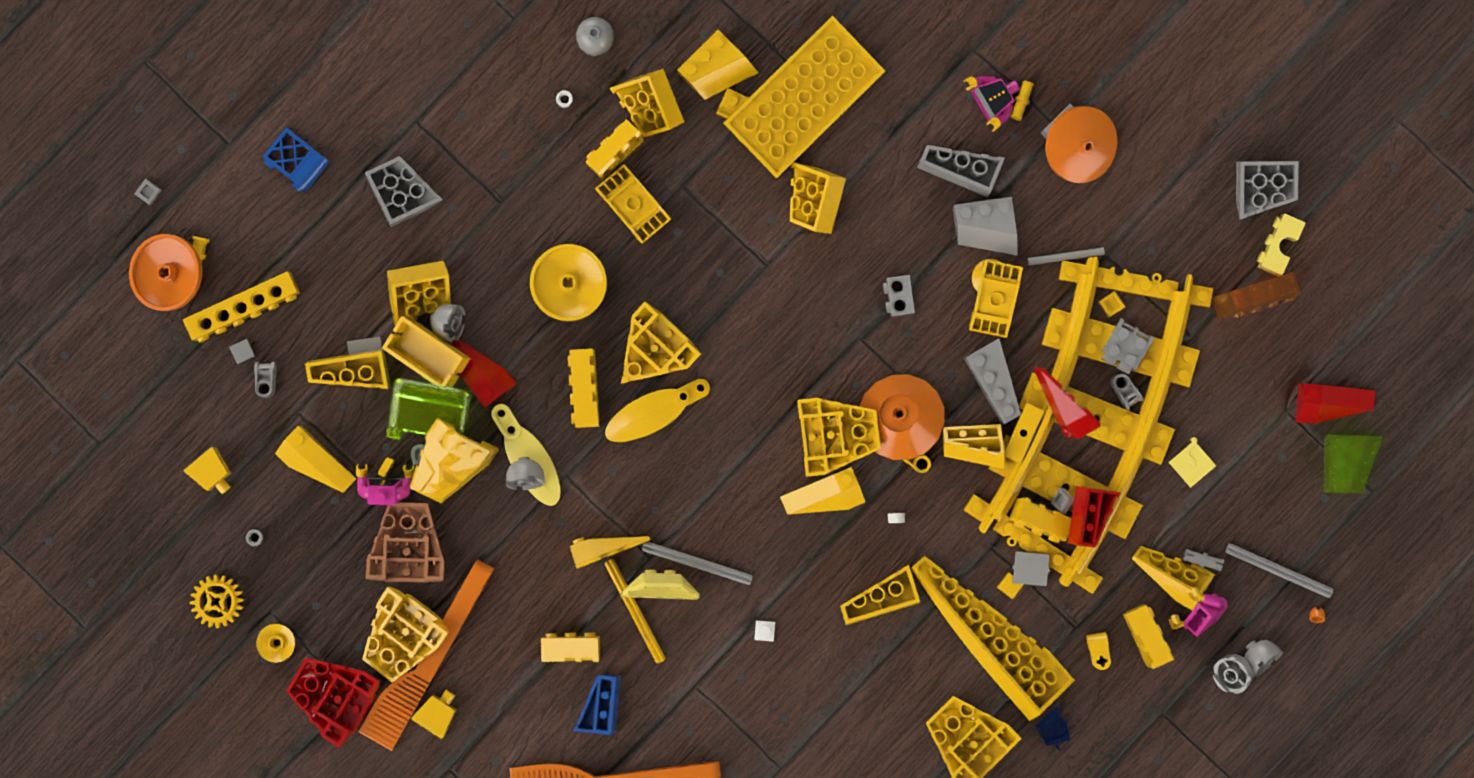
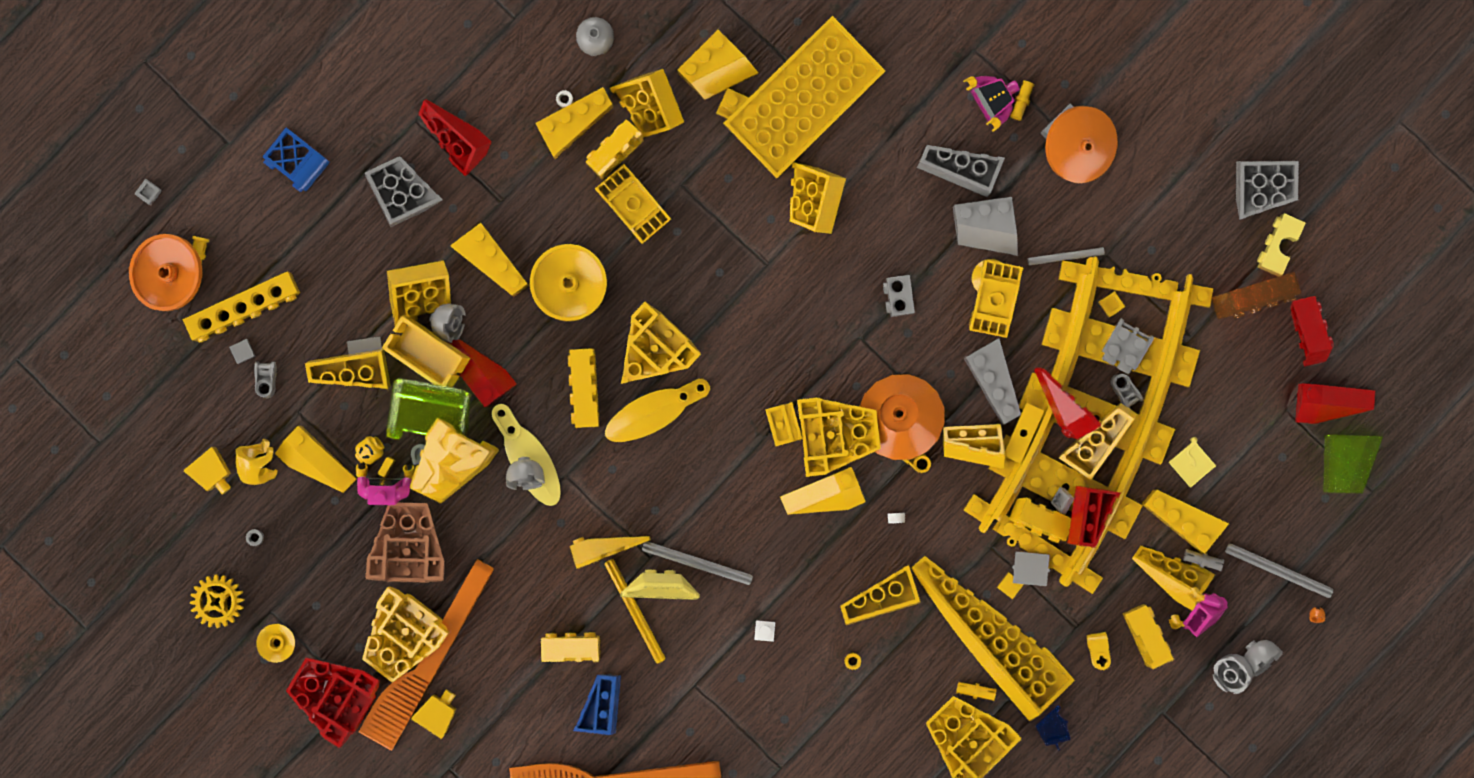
none -> yellow piece [236,439,277,485]
none -> yellow head [355,436,384,465]
none -> red wedge [419,99,492,176]
none -> yellow wedge [450,223,529,297]
none -> yellow wedge [536,87,613,159]
none -> yellow plate [765,402,802,446]
none -> yellow axle [844,652,862,670]
none -> yellow pin [956,681,996,701]
none -> yellow wedge [1059,403,1137,480]
none -> yellow wedge [1141,489,1229,554]
none -> red wedge [1290,296,1334,367]

